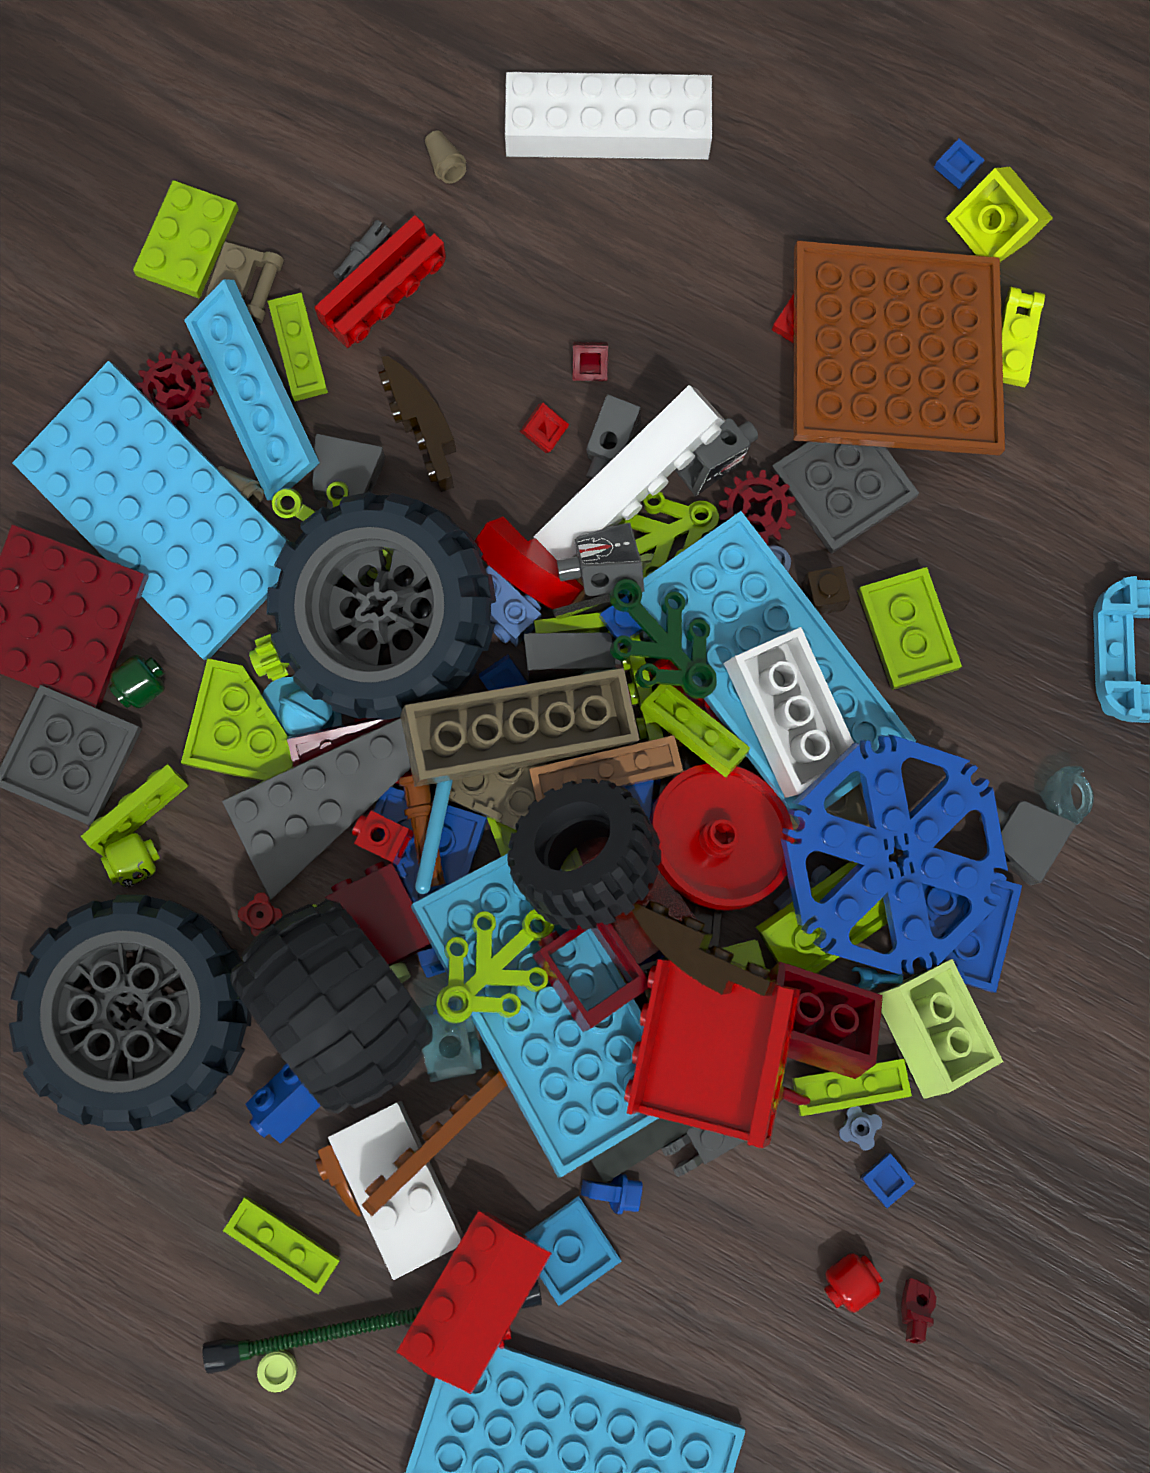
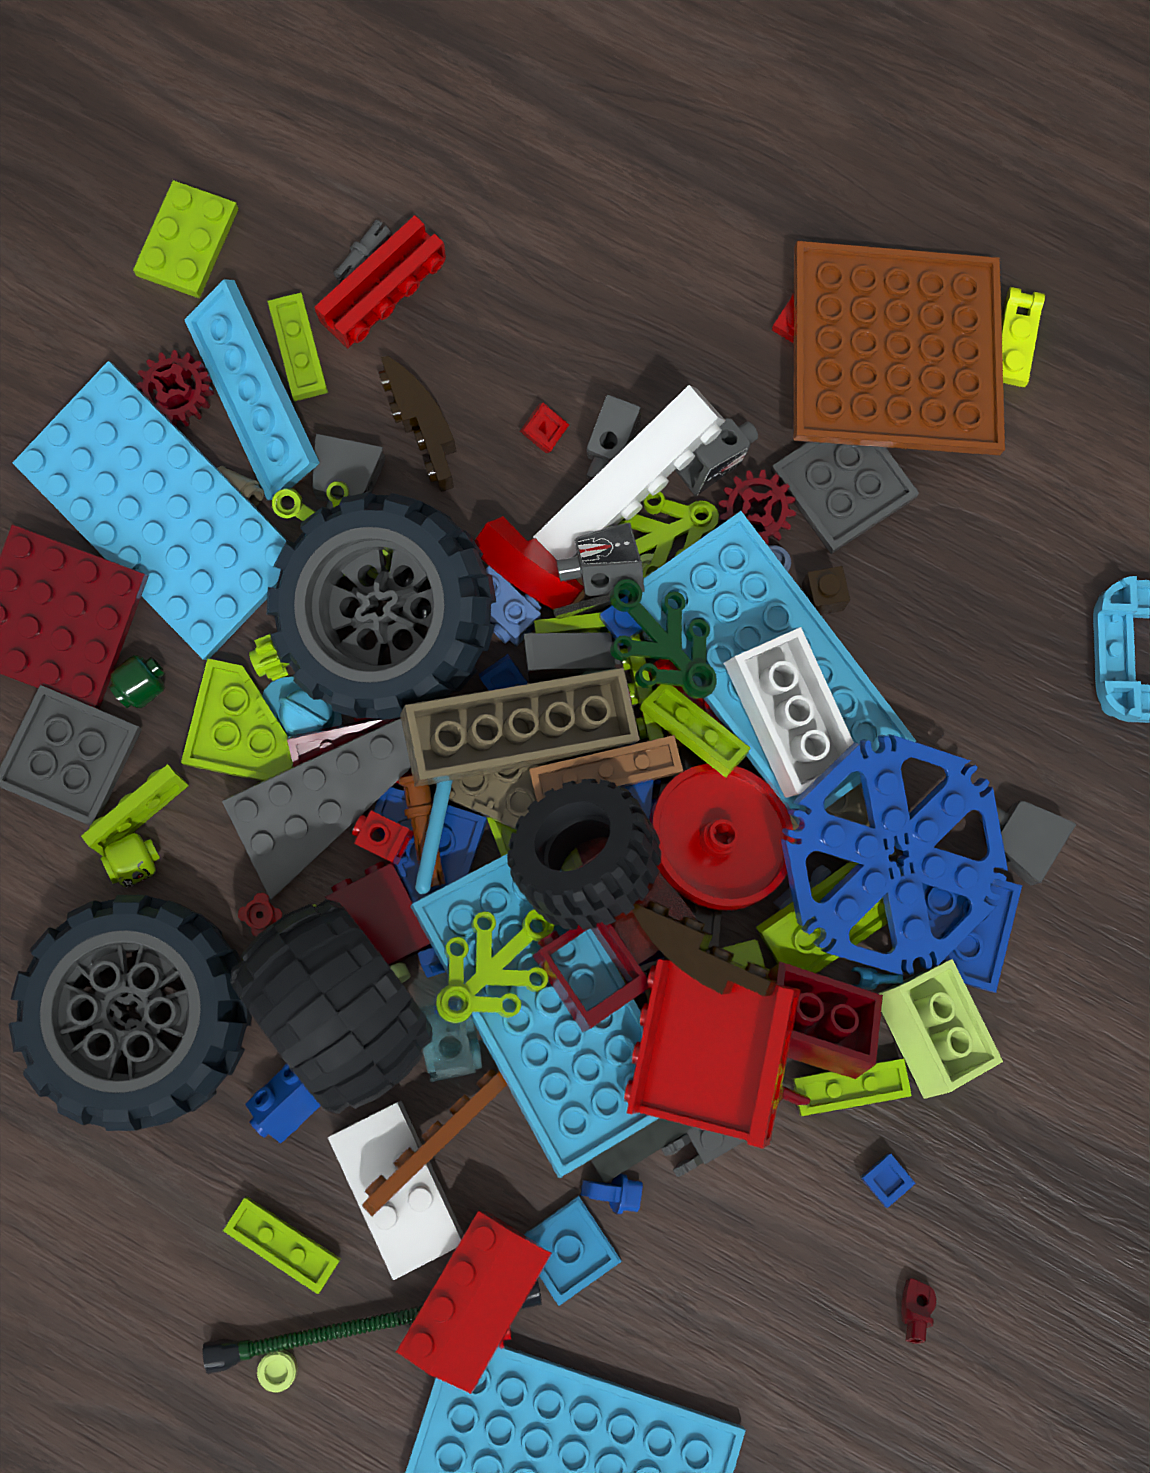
dark tan plate [204,242,284,324] -> none
dark orange plate [315,1145,362,1217] -> none
dark tan cone [425,131,466,184] -> none
white brick [505,72,712,159] -> none
dark red slope [573,342,608,381] -> none
red head [824,1253,883,1313] -> none
sand blue plate [839,1106,882,1150] -> none
lime plate [857,567,962,690] -> none
blue plate [934,138,985,189] -> none
neon yellow slope [946,167,1053,262] -> none
clear light blue piece [1040,766,1094,825] -> none

